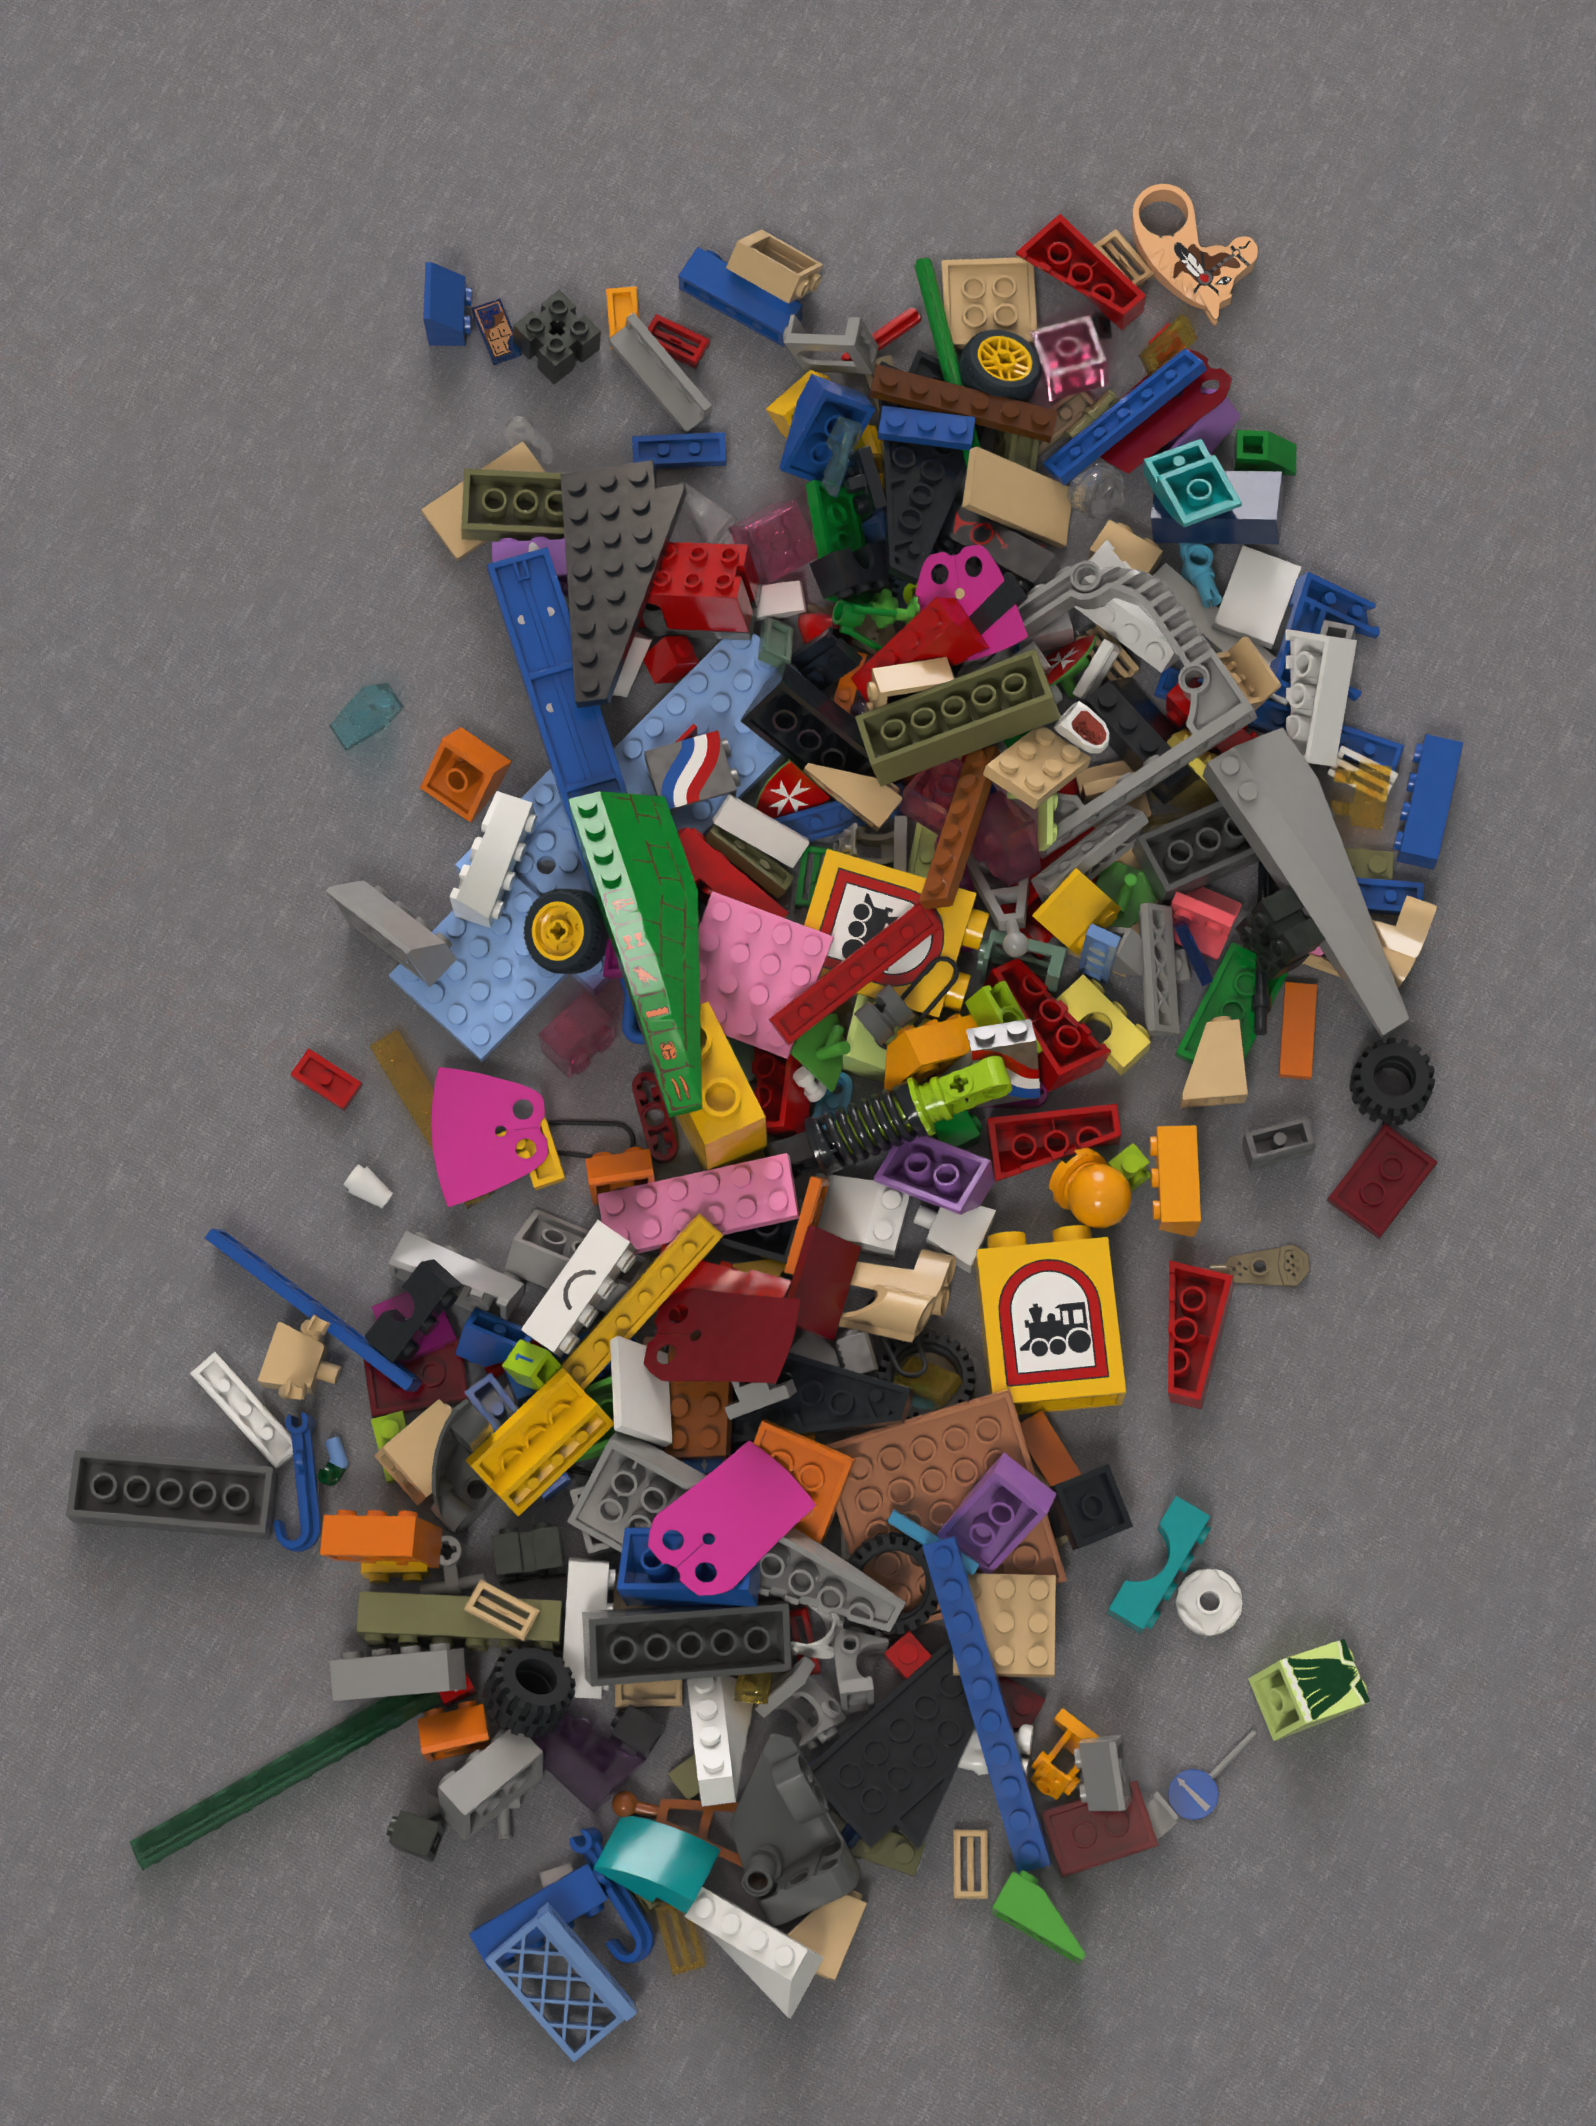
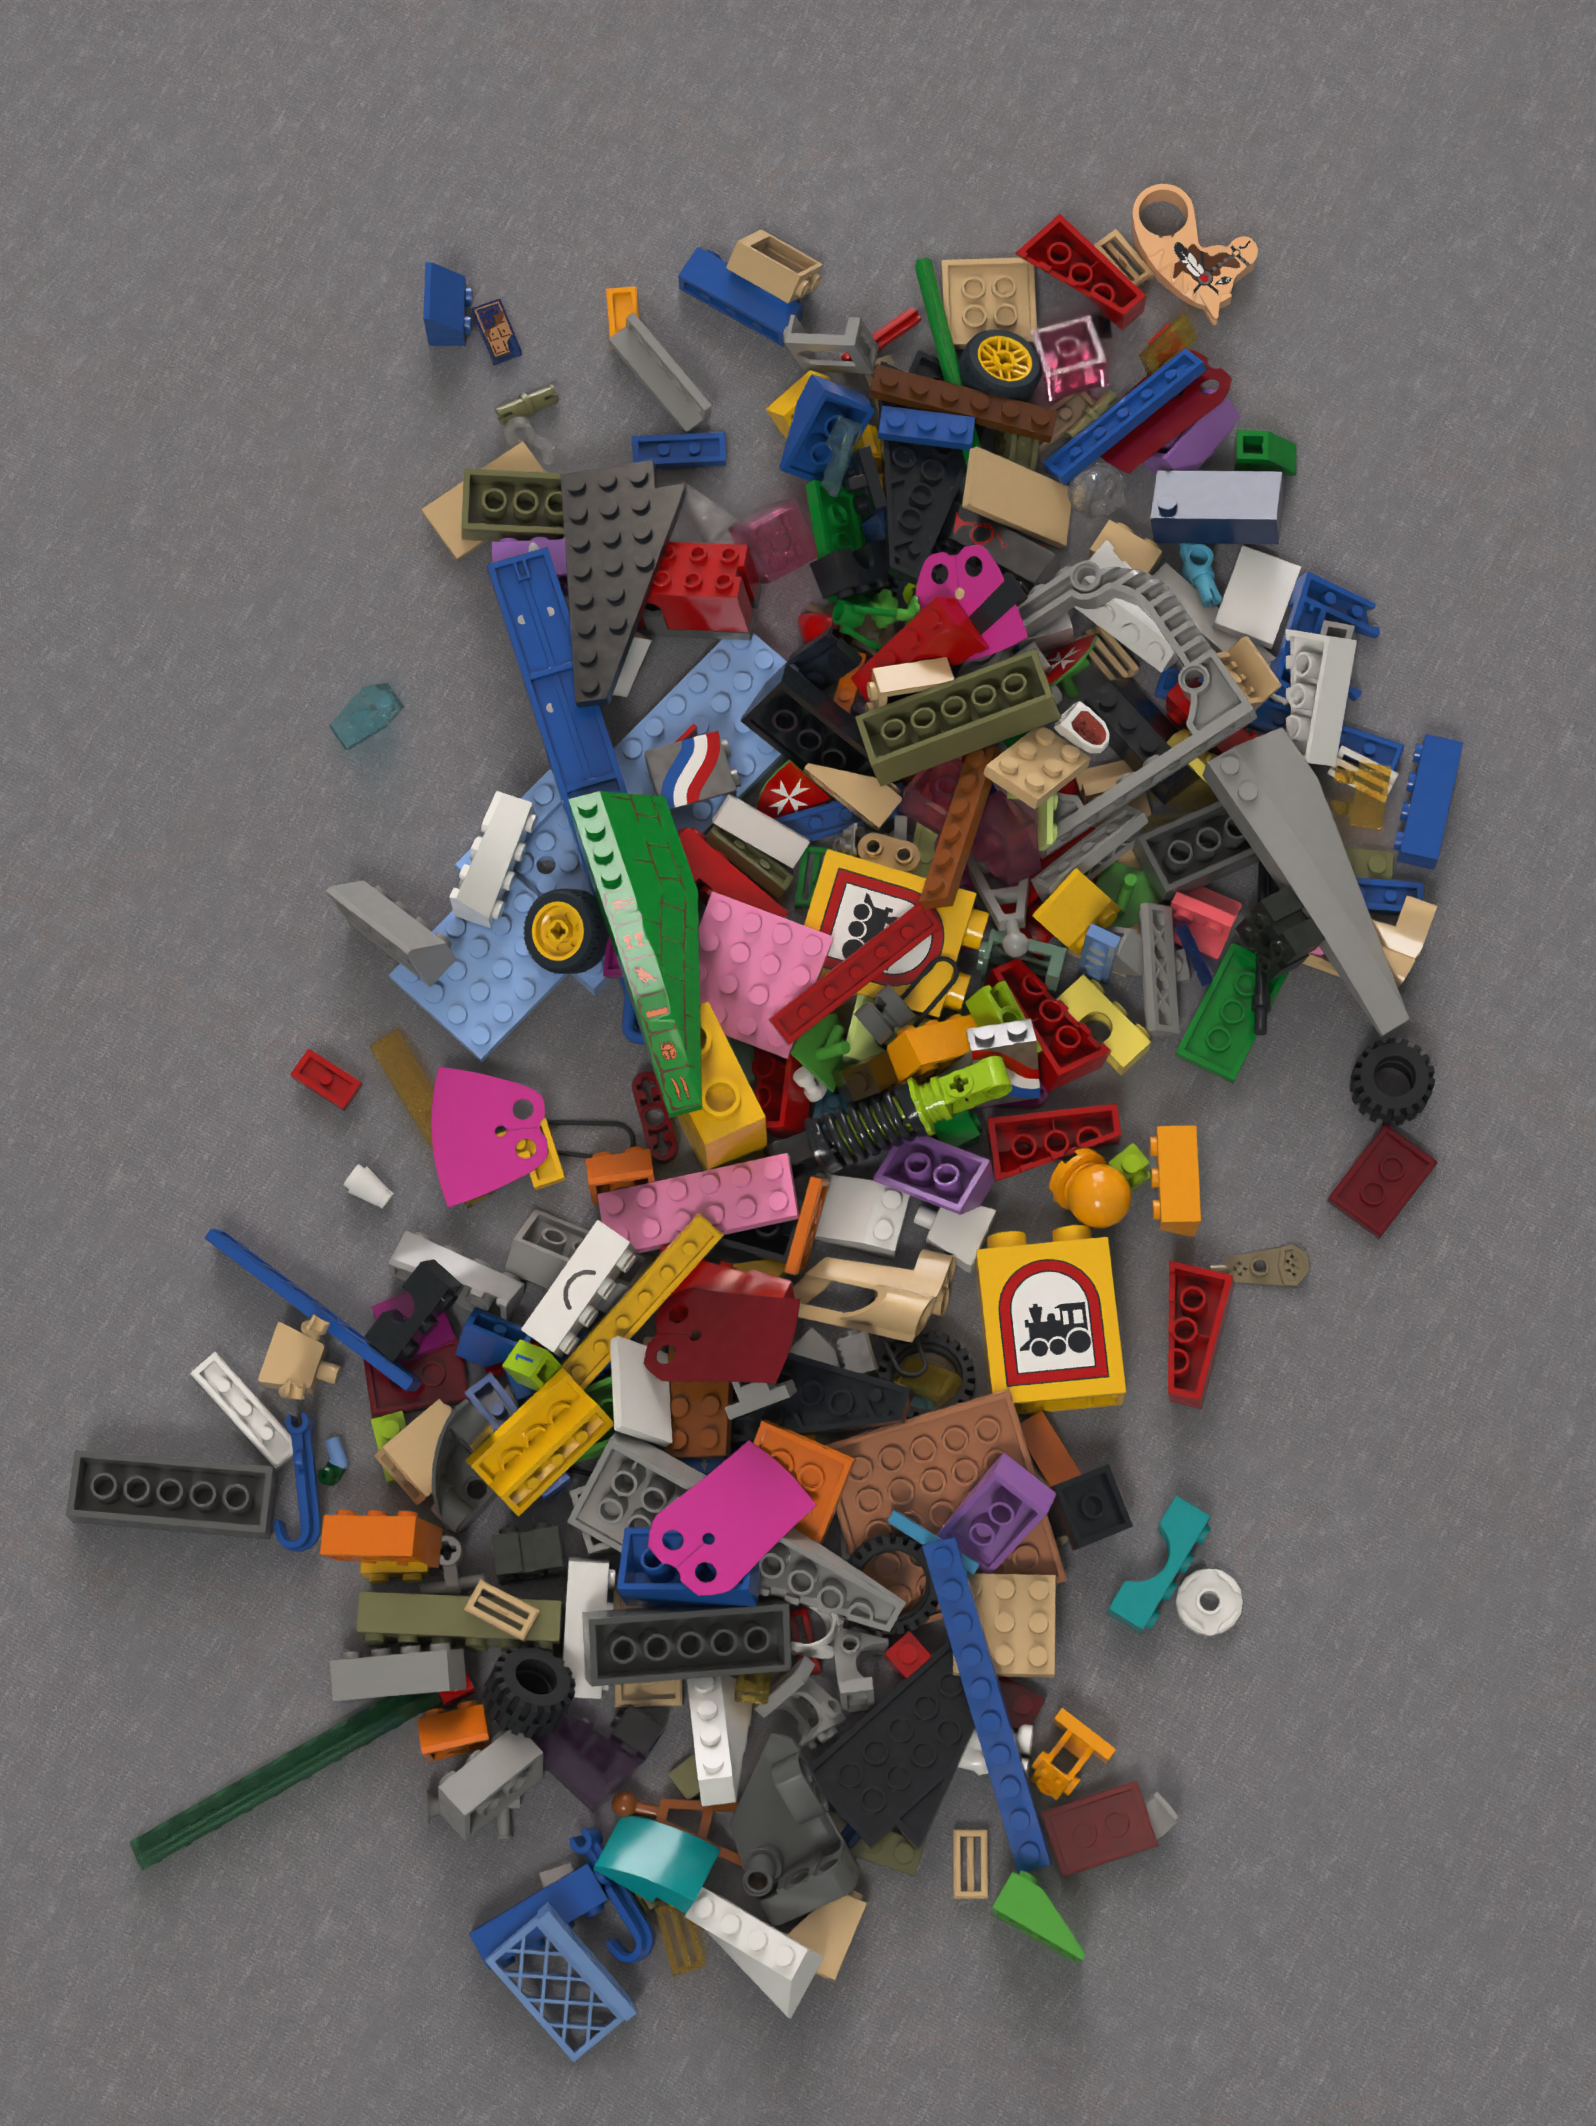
pearl dark grey brick [386,1810,445,1862] -> none
orange slope [420,727,512,822] -> none
pearl dark grey brick [513,290,601,384] -> none
clear pink brick [538,991,615,1079] -> none
red brick [643,636,699,684] -> none
red tile [647,314,710,369] -> none
white slope [752,581,807,622] -> none
sand green tile [758,616,794,669] -> none
dark red tile [787,1225,861,1341] -> none
white tile [1072,639,1121,700] -> none
light grey slope [1074,1734,1132,1811] -> none
teal slope [1143,439,1242,528] -> none
blue piece [1168,1730,1257,1820] -> none
tan slope [1180,1016,1248,1108] -> none
flat silver brick [1242,1116,1316,1171] -> none
slope [1248,1639,1370,1741] -> none
orange tile [1278,982,1317,1080] -> none
none -> olive pin [494,384,559,426]
none -> dark brown slope [831,1051,898,1102]
none -> tan plate [858,833,921,874]

